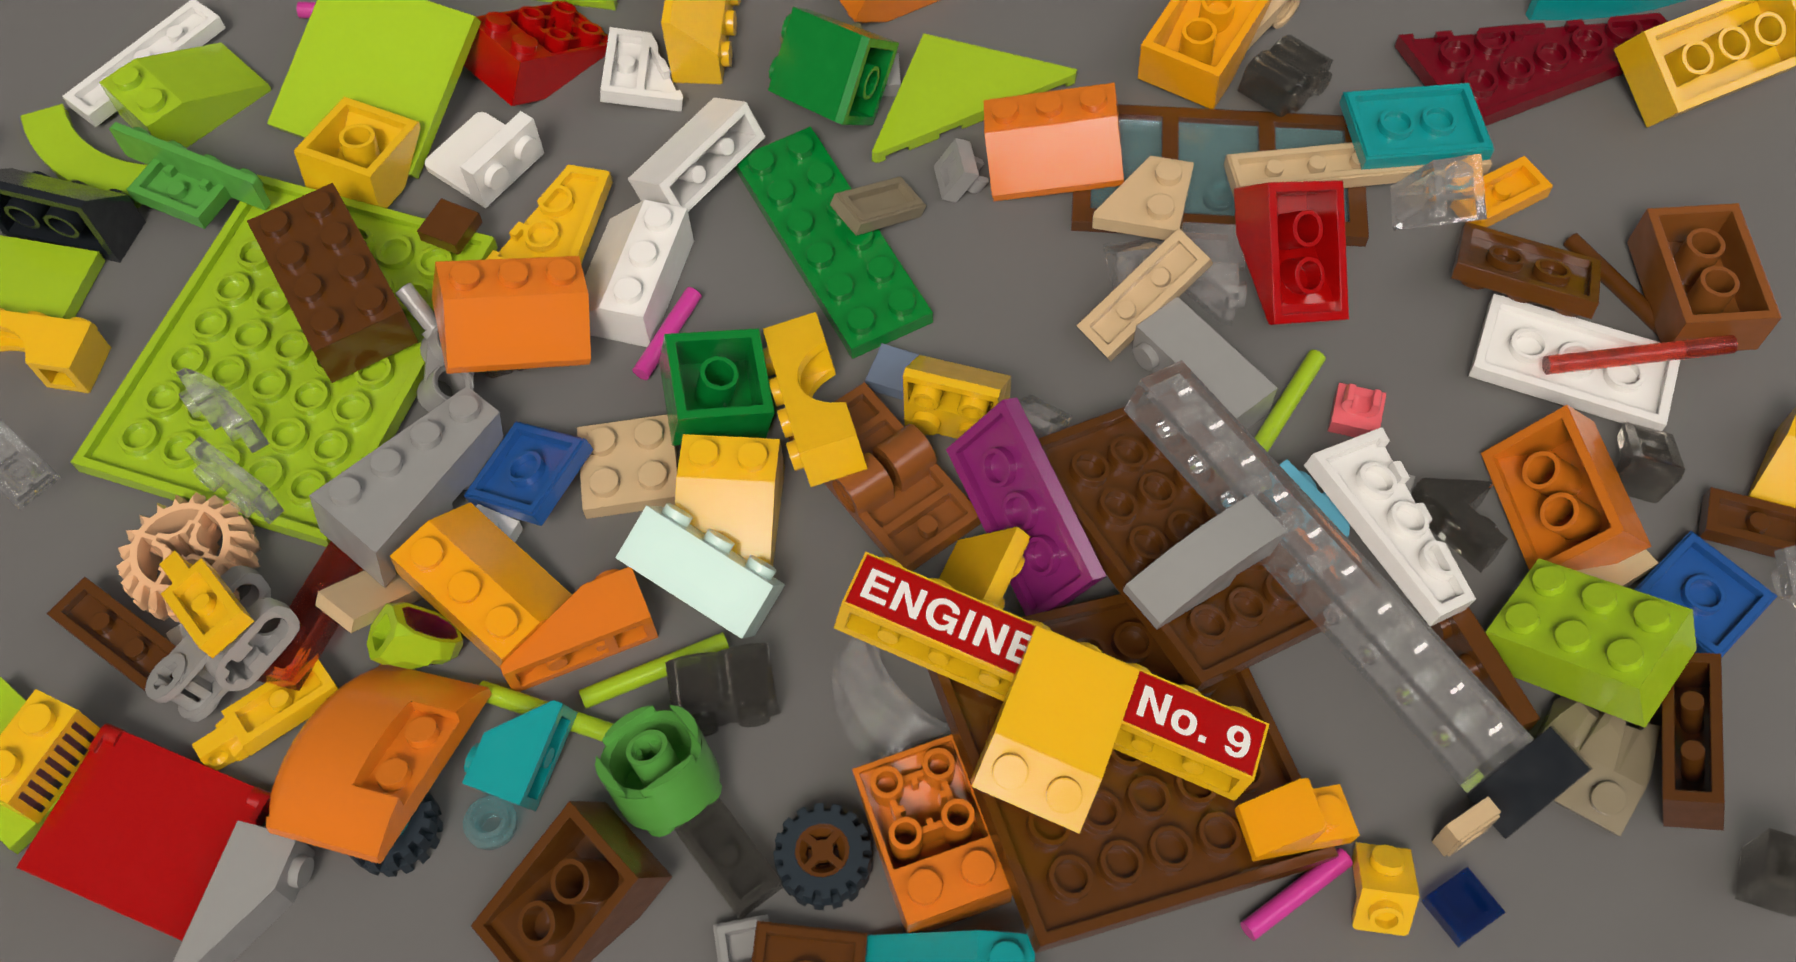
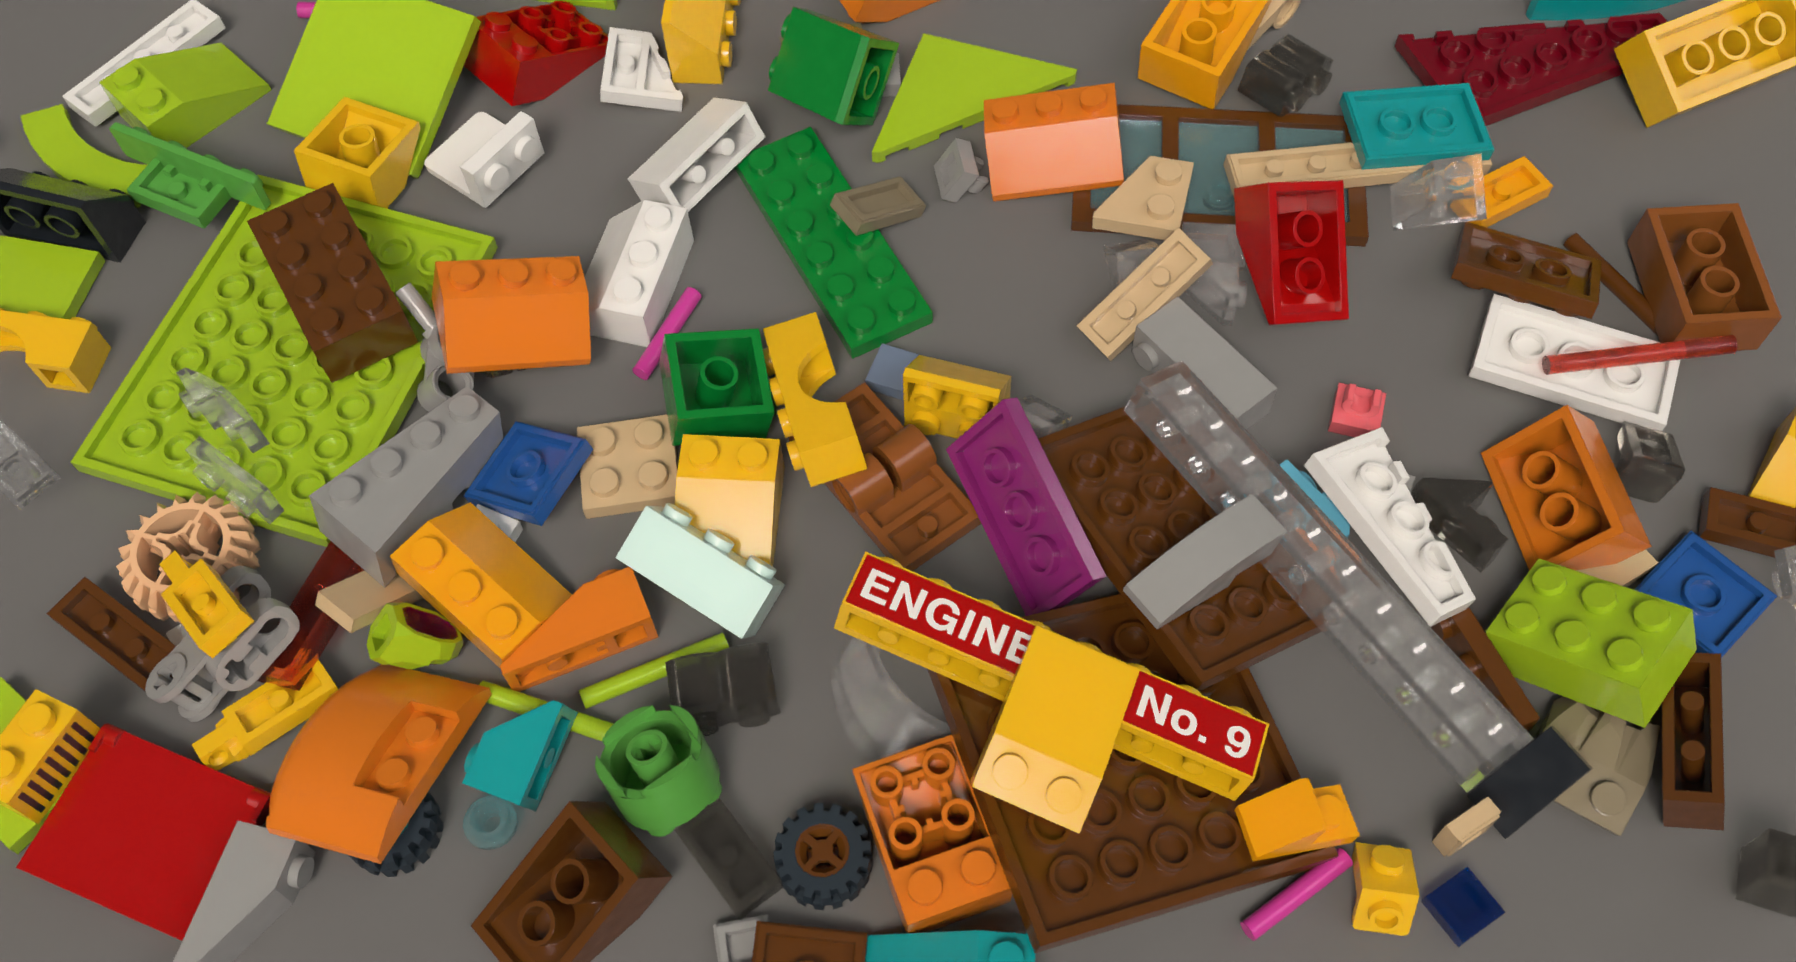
reddish brown tile [417,198,483,255] -> none
yellow wing [485,164,613,264] -> none
yellow tile [939,527,1030,610] -> none
lime bar [1244,350,1326,465] -> none

